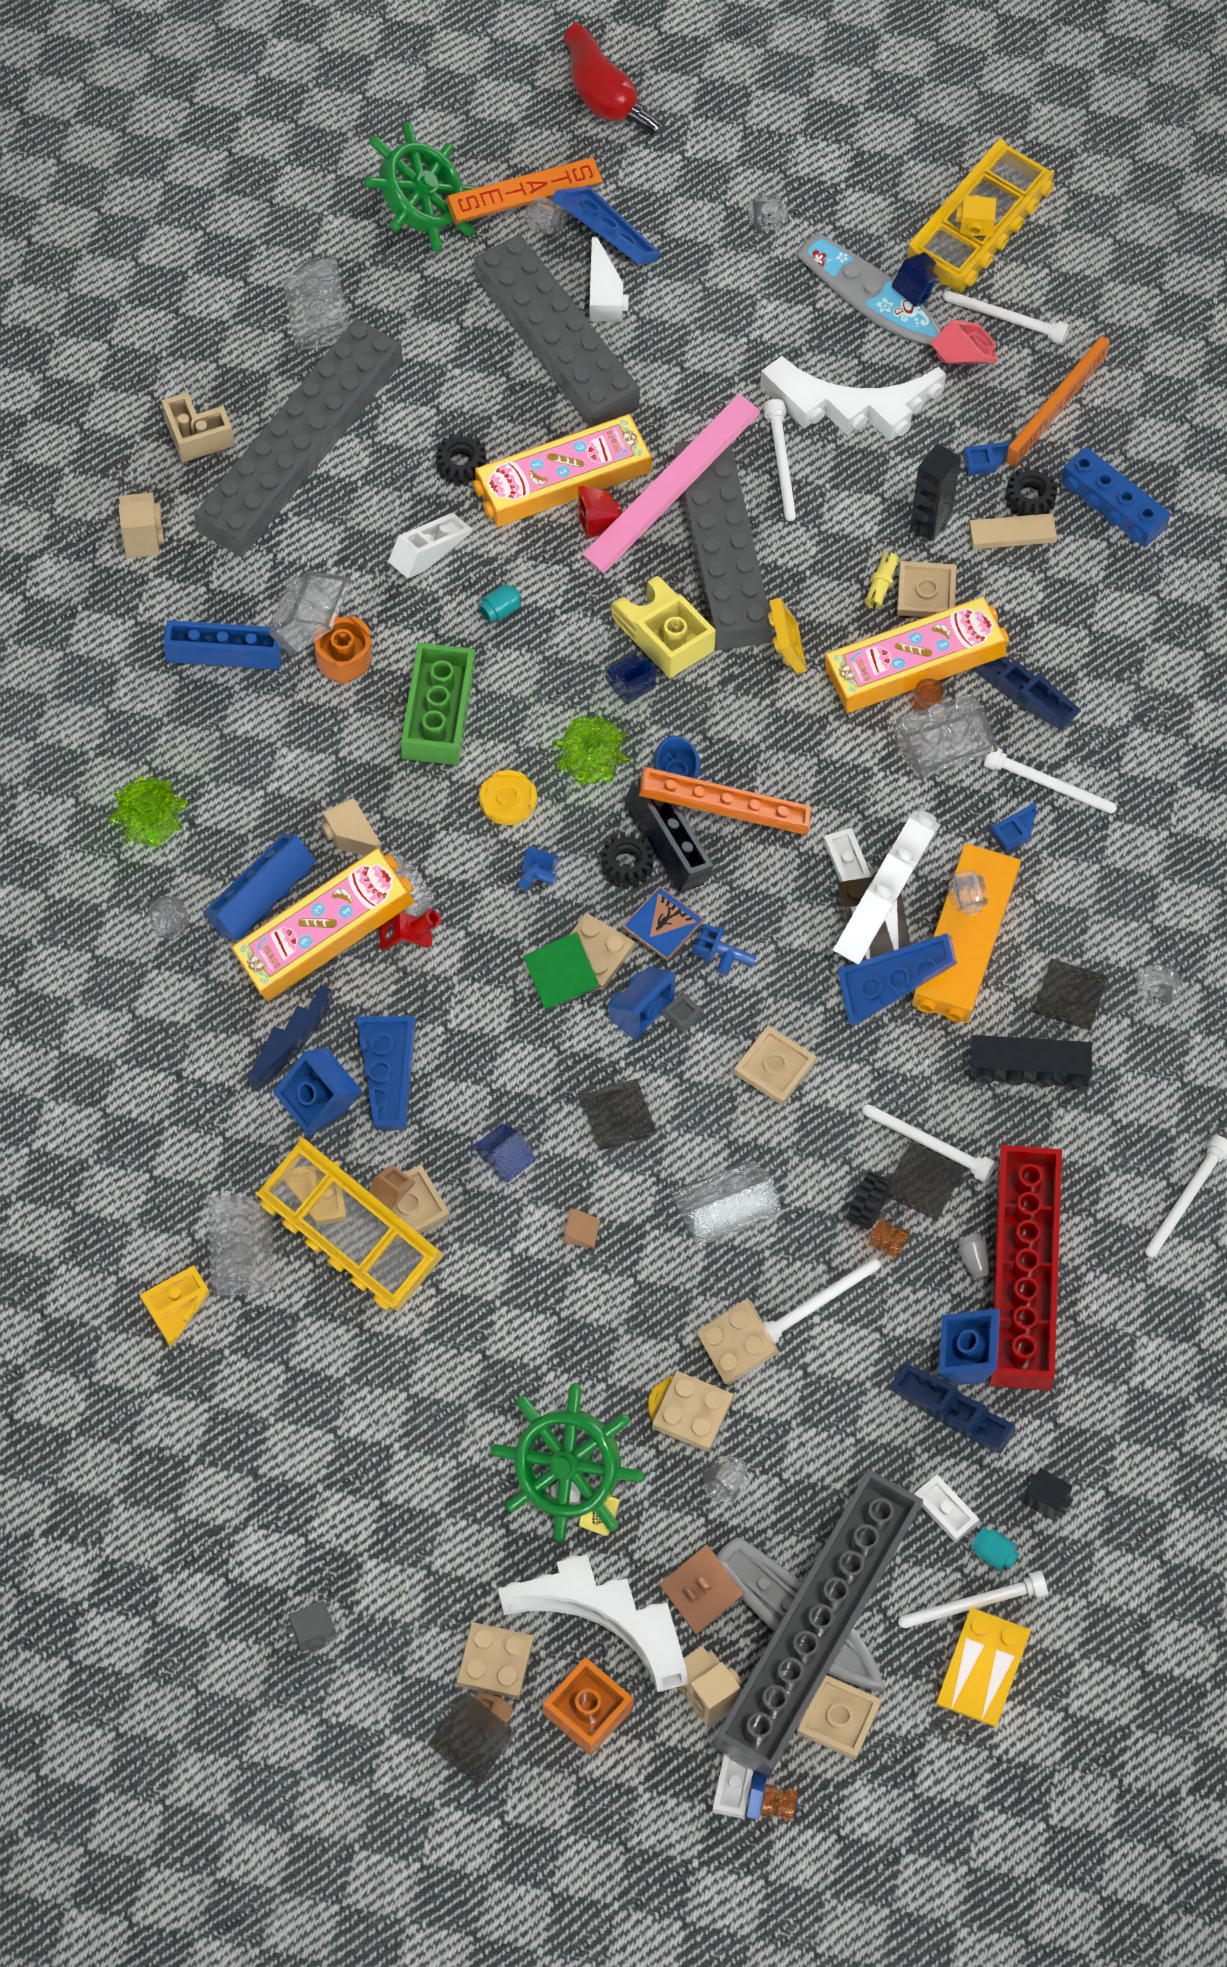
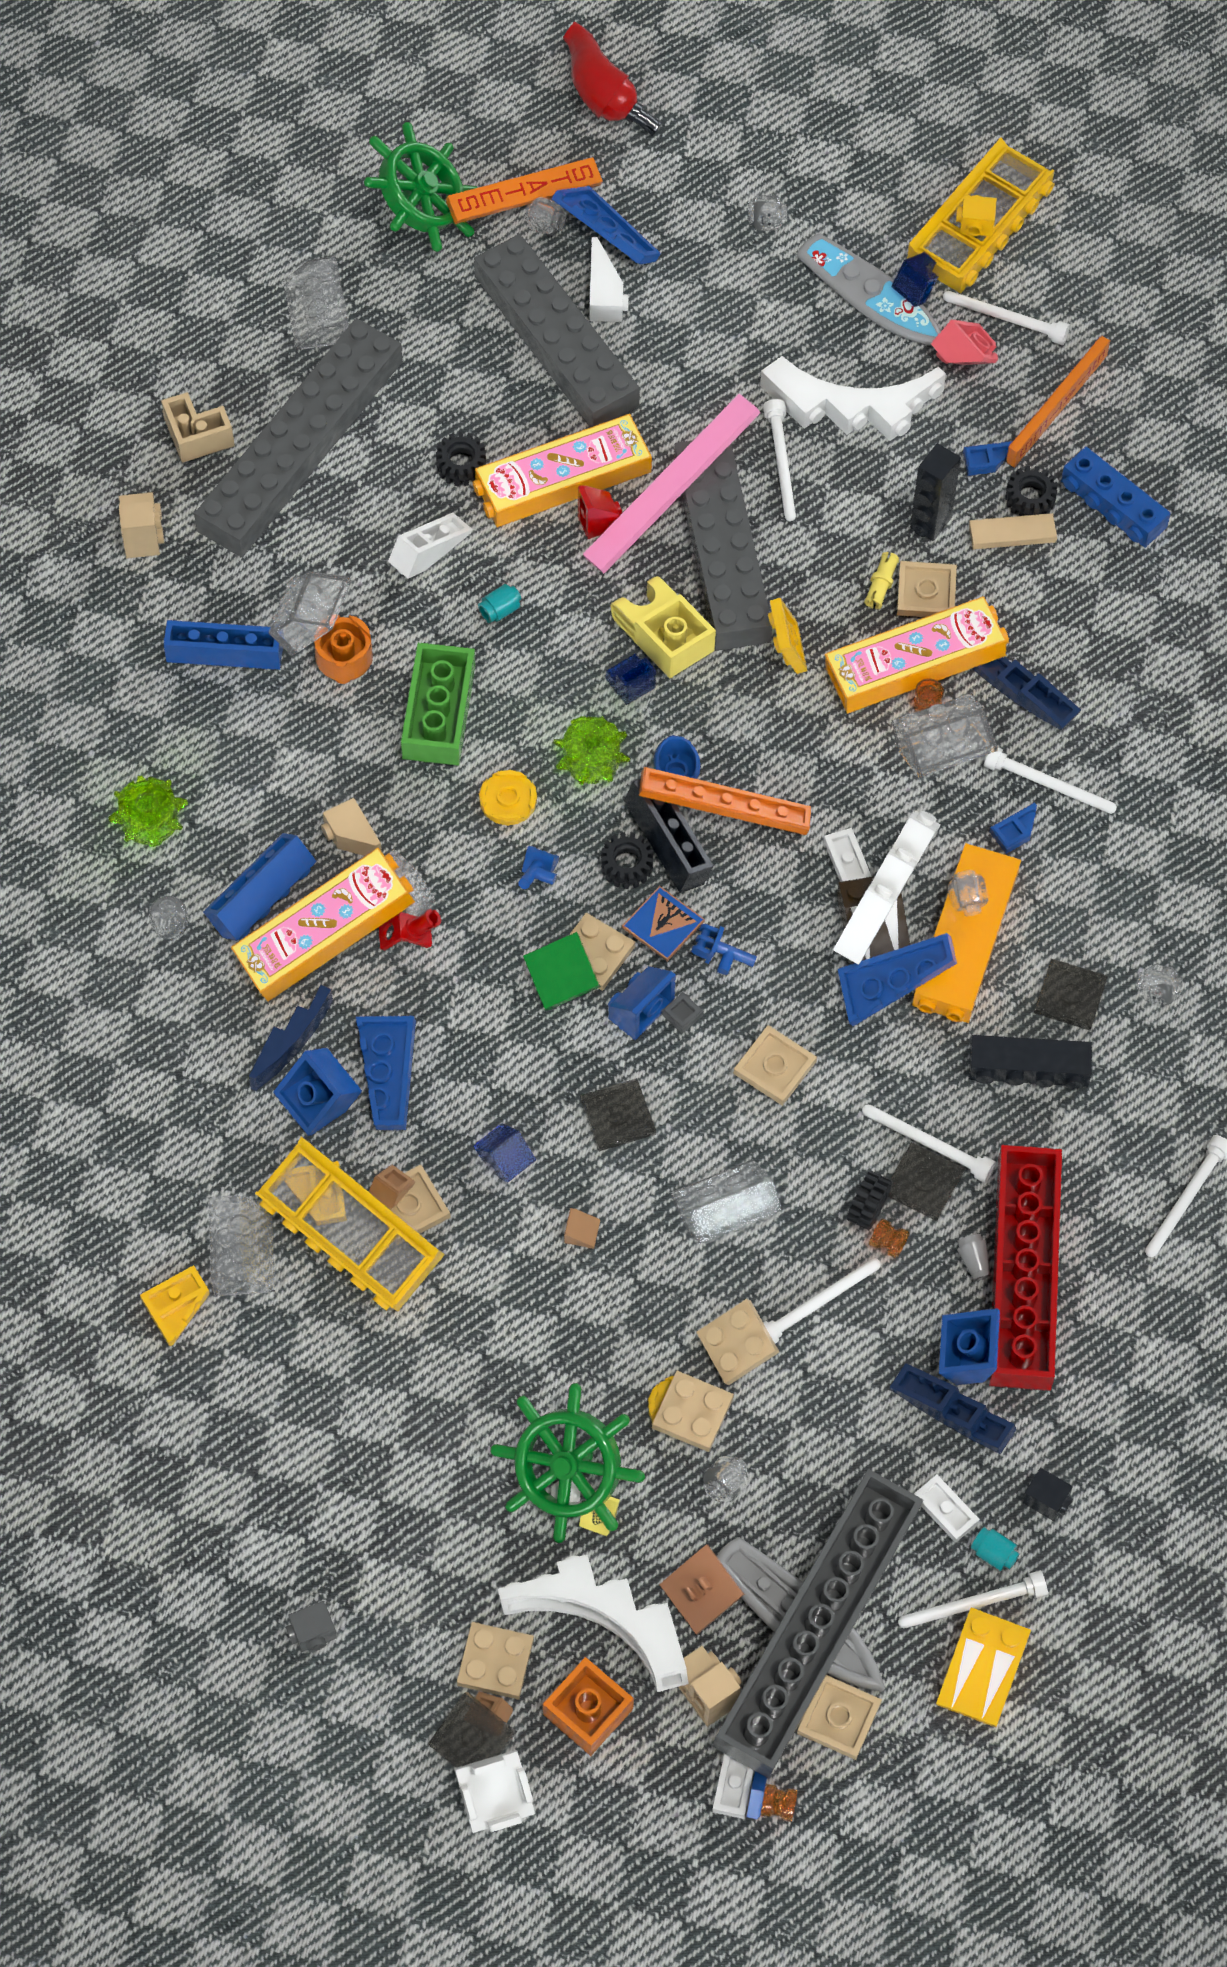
none -> white panel [454,1750,535,1833]

